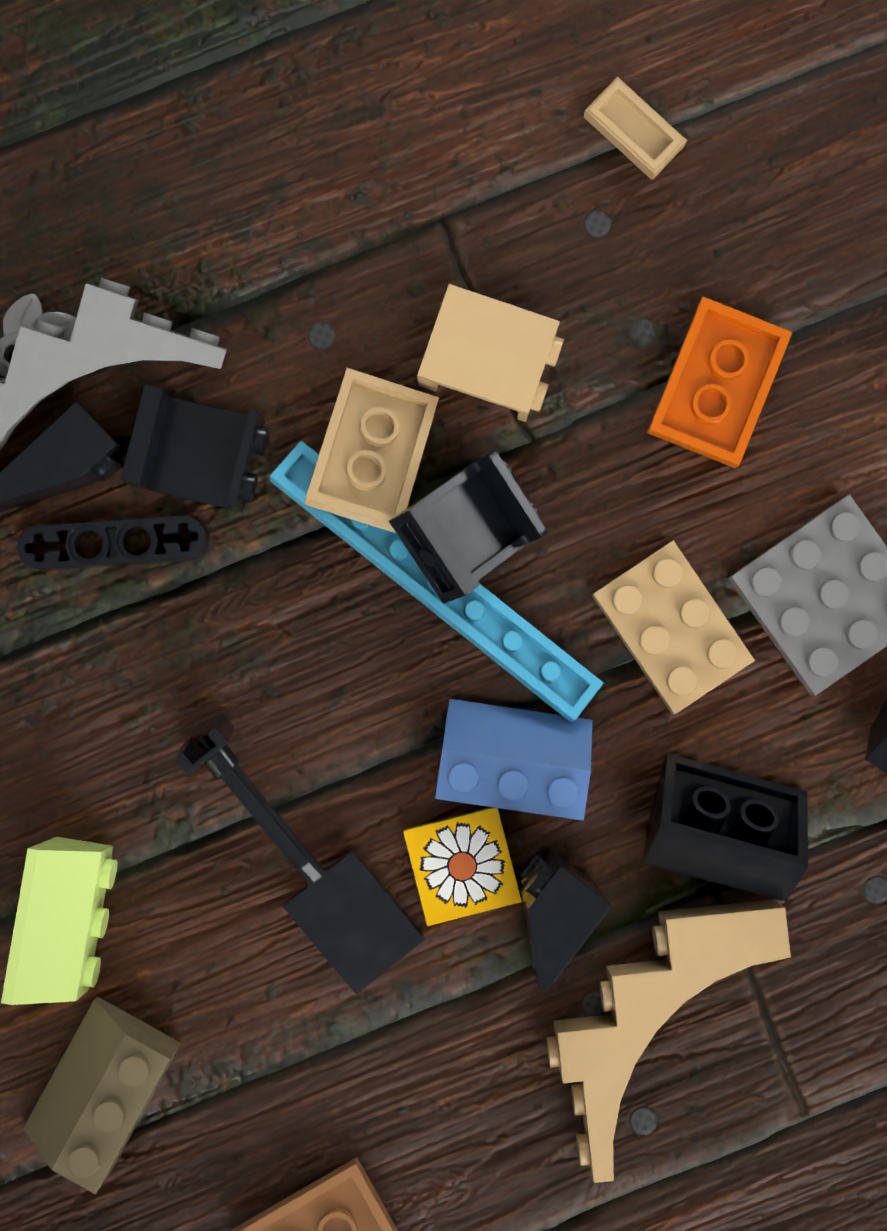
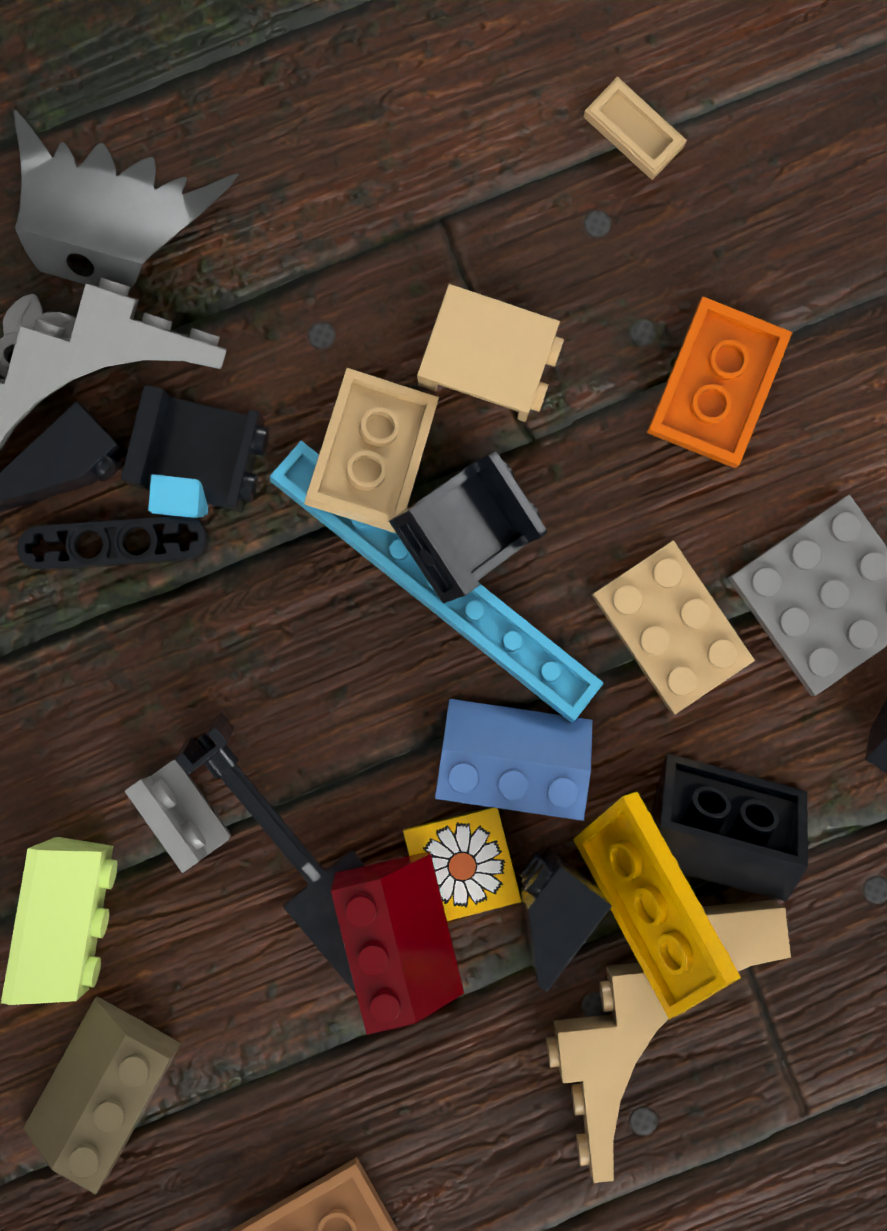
none -> dark grey piece [14,110,239,291]
none -> light grey bracket [125,760,231,873]
none -> medium azure slope [148,474,208,518]
none -> dark red slope [331,851,464,1035]
none -> yellow plate [573,792,741,1020]

